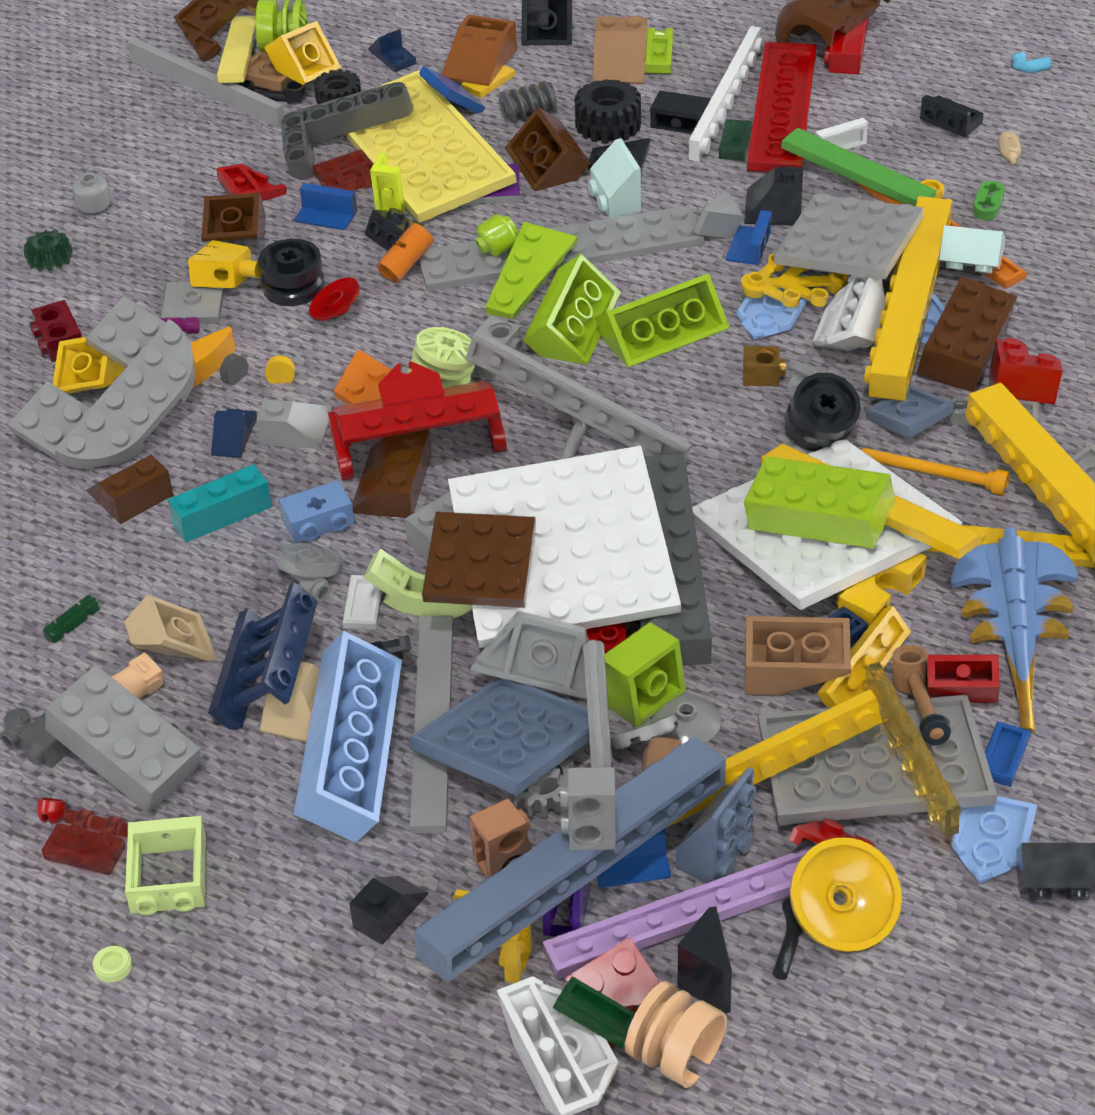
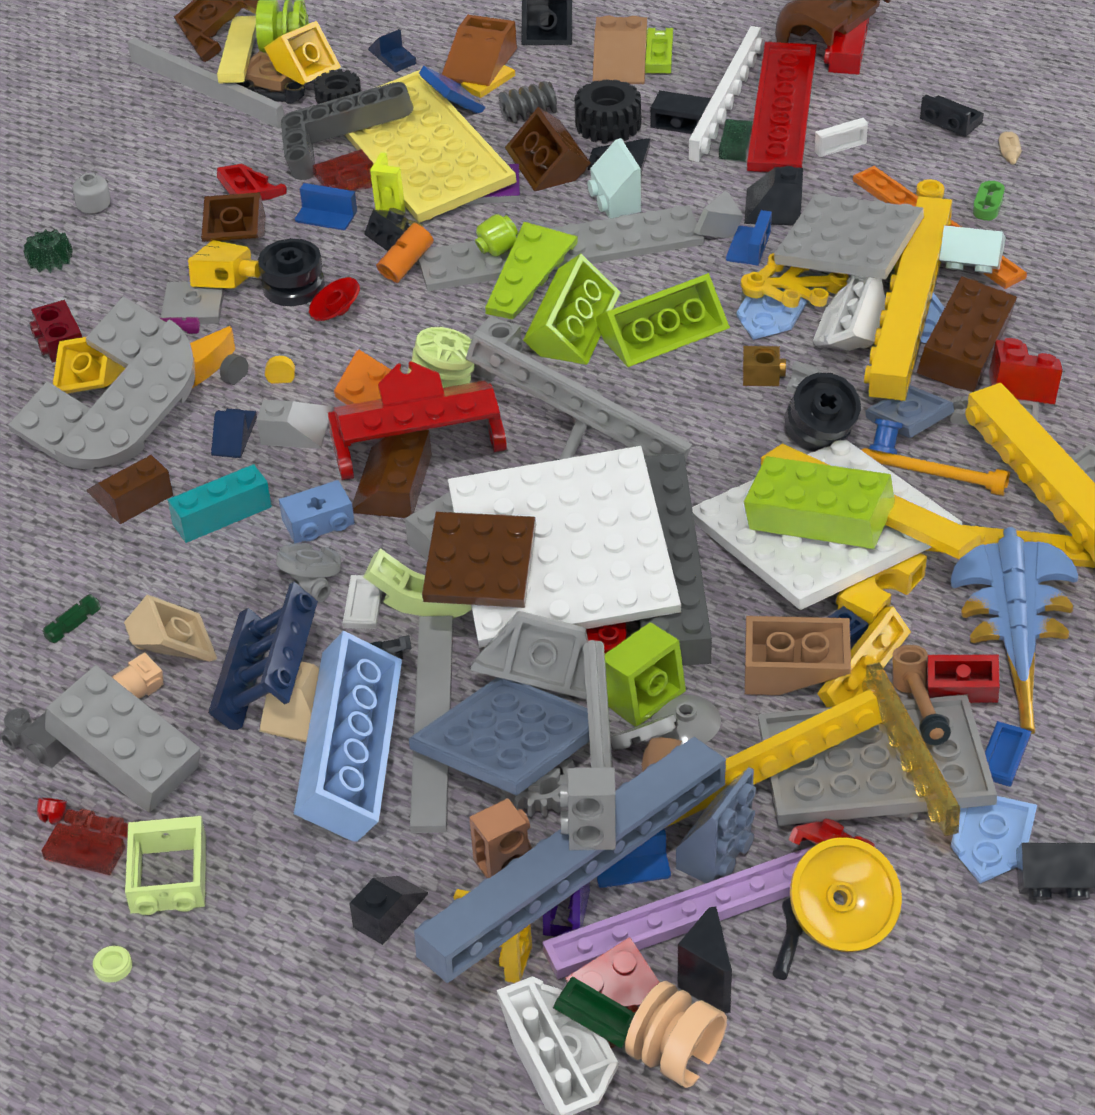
bright green tile [781,128,937,207] -> none
medium azure arm [1011,52,1051,73] -> none
none -> blue bush [869,418,903,454]

